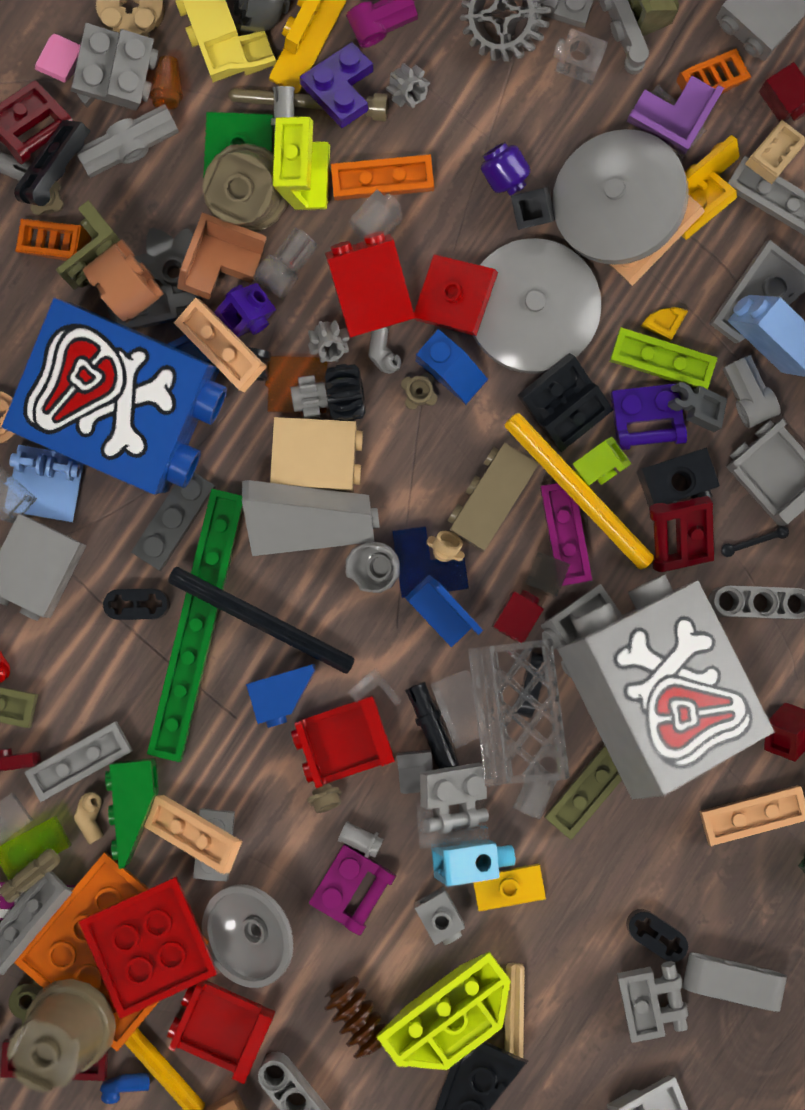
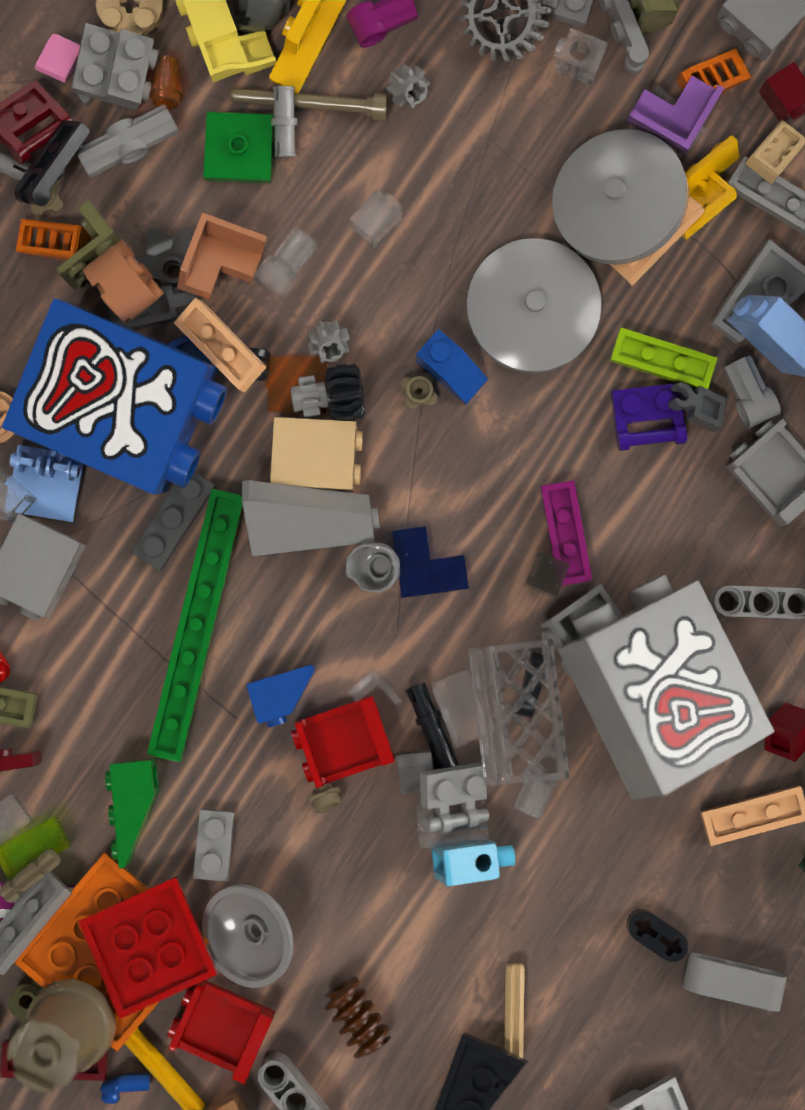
light grey plate [24,721,133,802] -> none
tan arm [74,792,104,845] -> none
black beam [103,588,170,620] -> none
light nougat plate [144,795,242,874] -> none
black axle [168,567,355,674] -> none
dark tan piece [202,143,288,232] -> none
dark purple brick [214,283,277,337] -> none
neon yellow panel [273,117,330,210] -> none
dark purple plate [300,42,373,128] -> none
magenta plate [308,843,397,936] -> none
red brick [325,231,415,338] -> none
orange plate [331,154,434,201] -> none
light grey pin [338,821,384,858] -> none
light grey arm [368,327,401,374] -> none
neon yellow wedge [377,951,511,1070] -> none
blue panel [405,574,484,647] -> none
red plate [414,254,498,336] -> none
light grey brick [414,886,465,945] -> none
tan plate [427,531,465,562] -> none
dark tan brick [447,442,539,552] -> none
yellow plate [473,863,546,911] -> none
dark purple head [481,142,531,196] -> none
dark red brick [492,589,544,644] -> none
yellow axle [505,413,654,569] -> none
black brick [511,186,555,230] -> none
black slope [517,353,613,452] -> none
olive plate [544,744,622,840] -> none
lime brick [573,437,632,486] -> none
light grey plate [617,961,689,1043] -> none
black brick [637,447,720,508] -> none
yellow tile [641,307,688,342] -> none
dark red plate [649,496,714,572] -> none
black hinge [720,526,789,557] -> none

